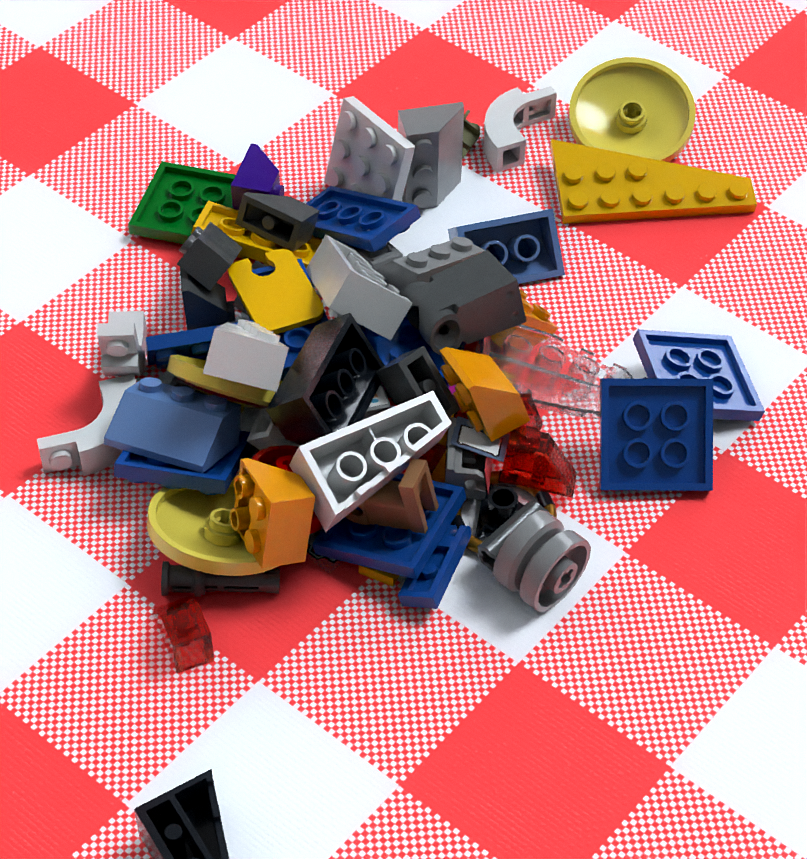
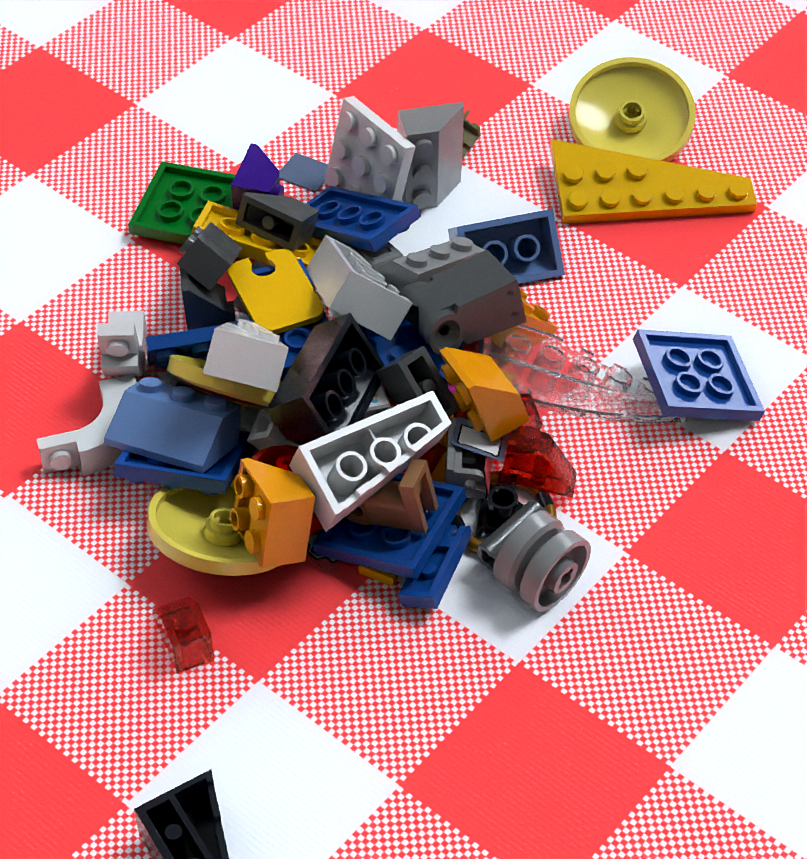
dark grey pin [161,561,280,597] -> none
white arch [483,86,557,173] -> none
blue plate [599,378,713,491] -> none
none -> sand blue sticker [279,153,328,192]

